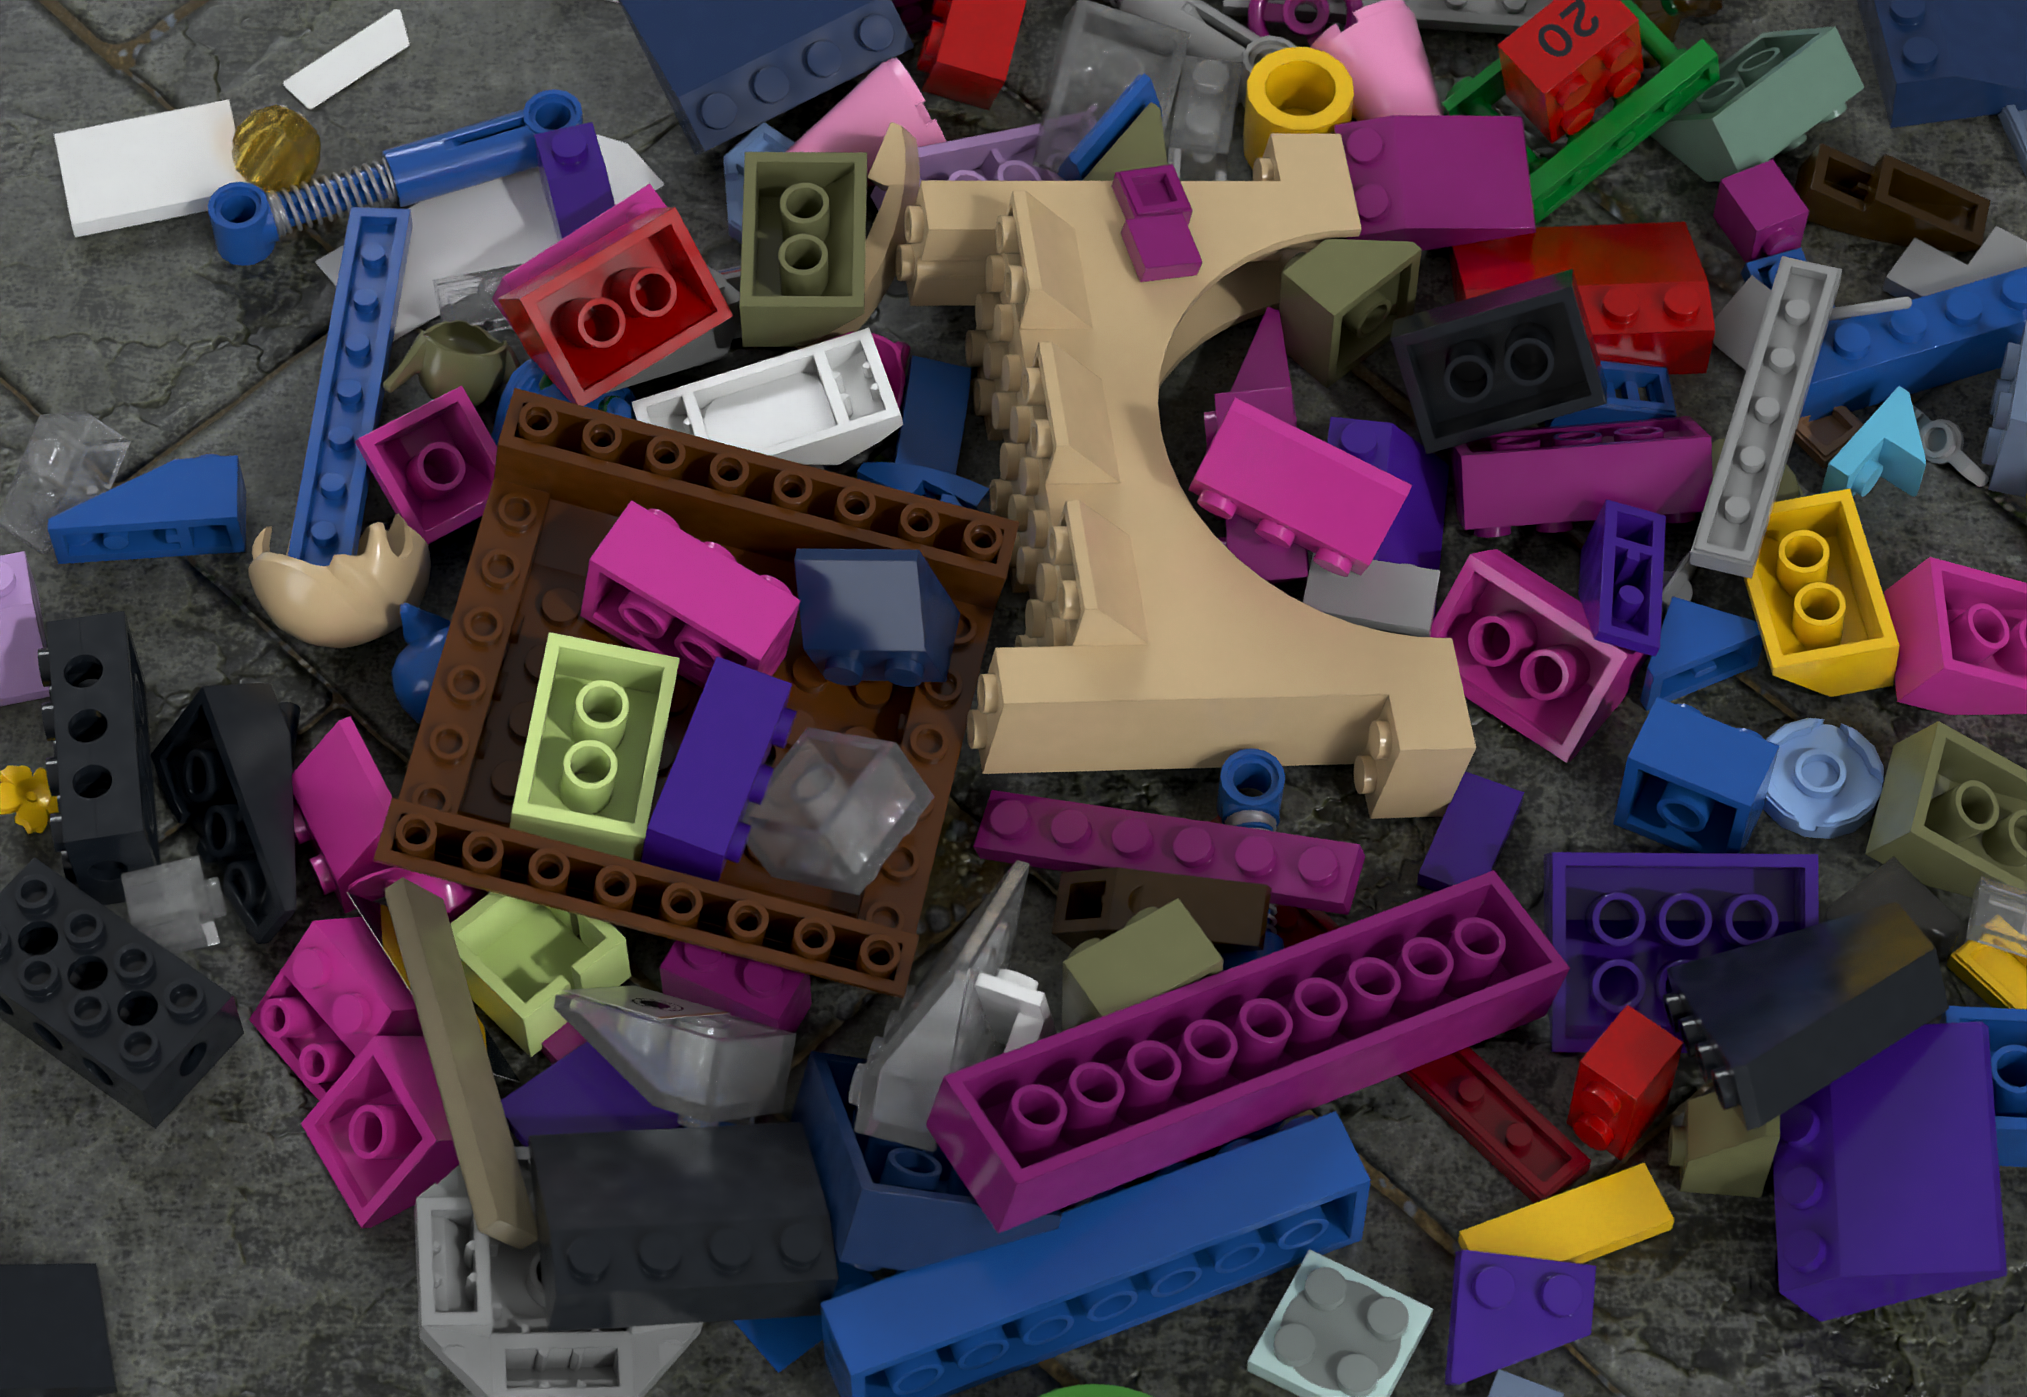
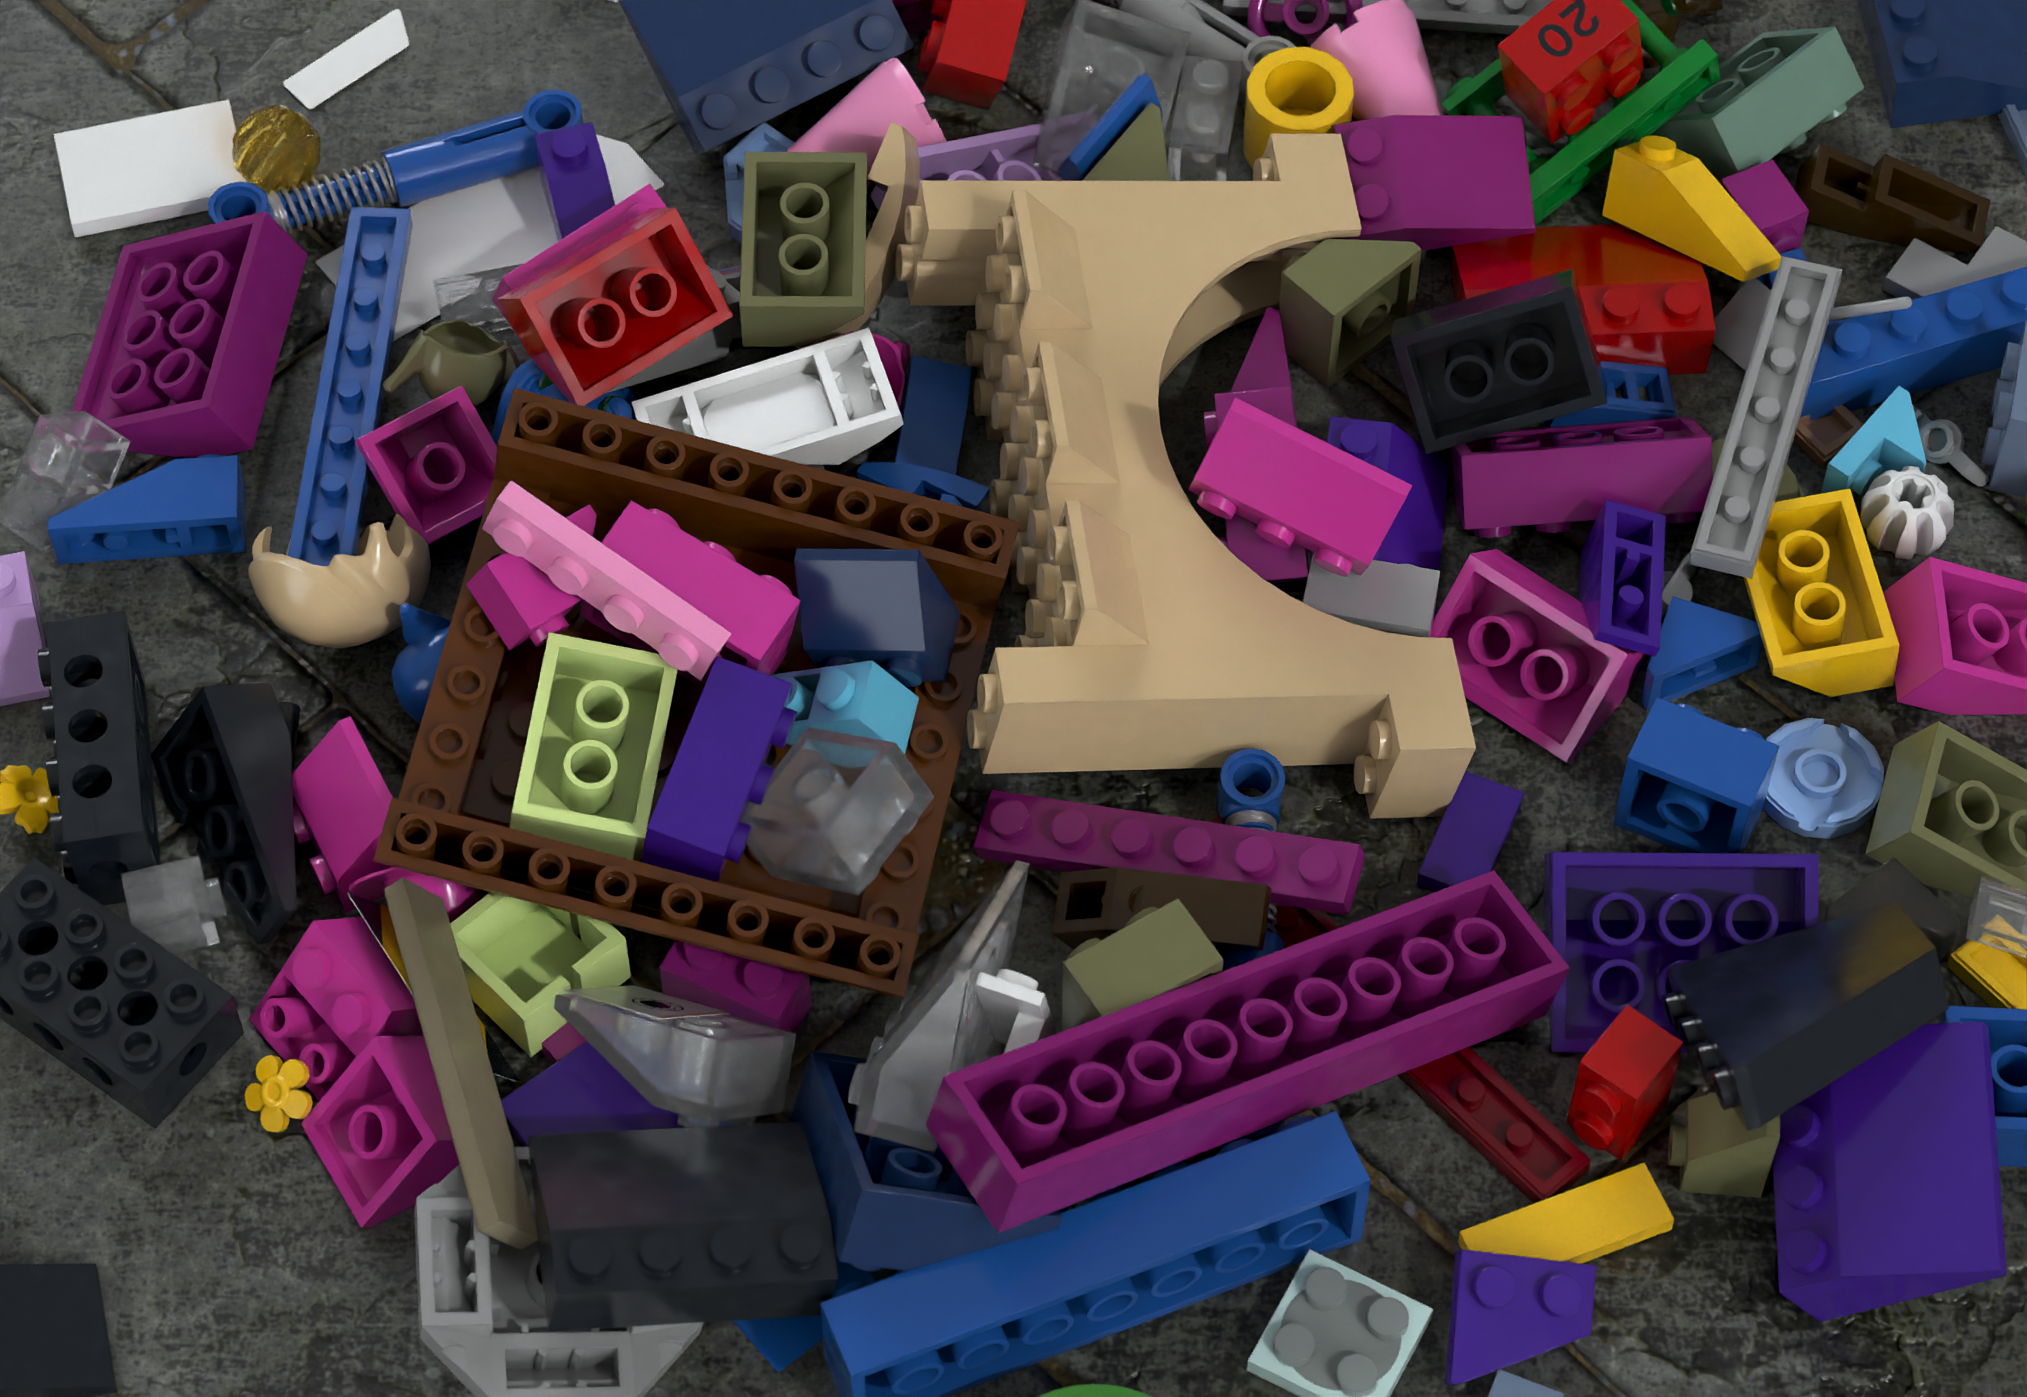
magenta tile [1112,164,1193,225] -> none
magenta tile [1120,213,1203,282] -> none
none -> magenta slope [63,211,308,458]
none -> yellow plant [245,1055,313,1133]
none -> dark pink slope [466,504,597,650]
none -> bright pink plate [482,480,732,681]
none -> medium azure slope [772,660,919,762]
none -> yellow slope [1602,136,1782,282]
none -> white piece [1861,466,1954,560]

